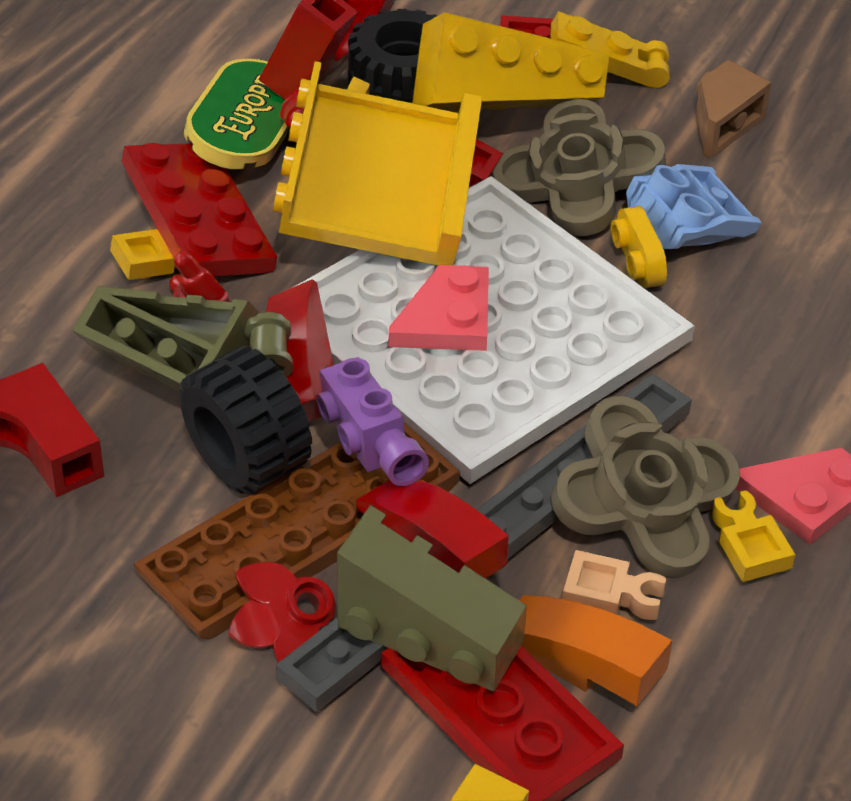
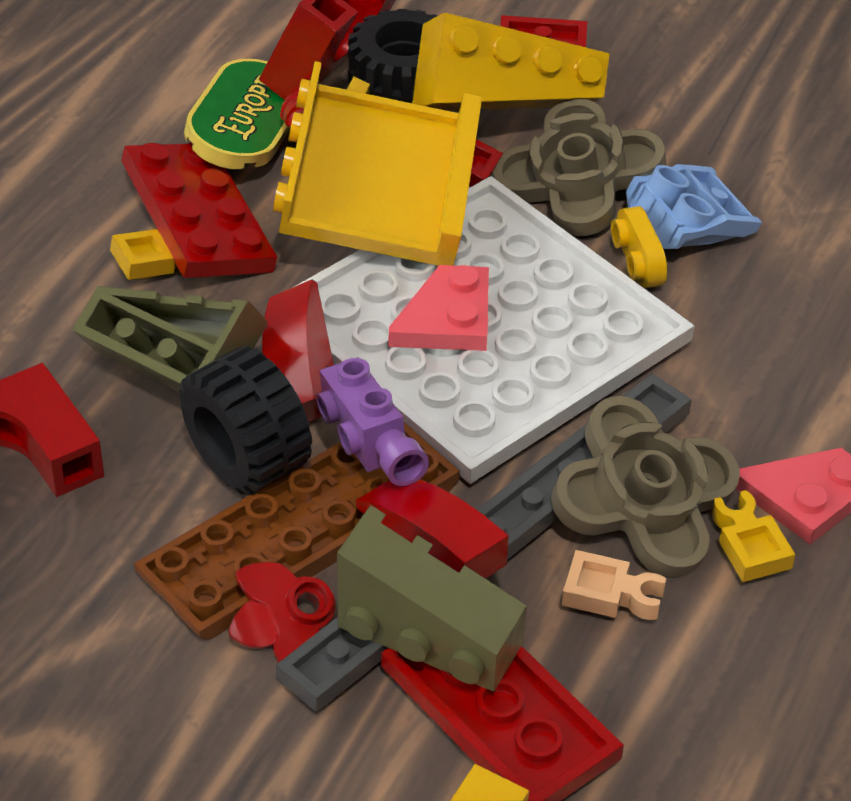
red piece [169,251,231,302] -> none
olive bush [244,312,293,377] -> none
orange slope [519,595,672,706] -> none
yellow plate [551,11,670,88] -> none
medium nougat slope [696,59,771,159] -> none

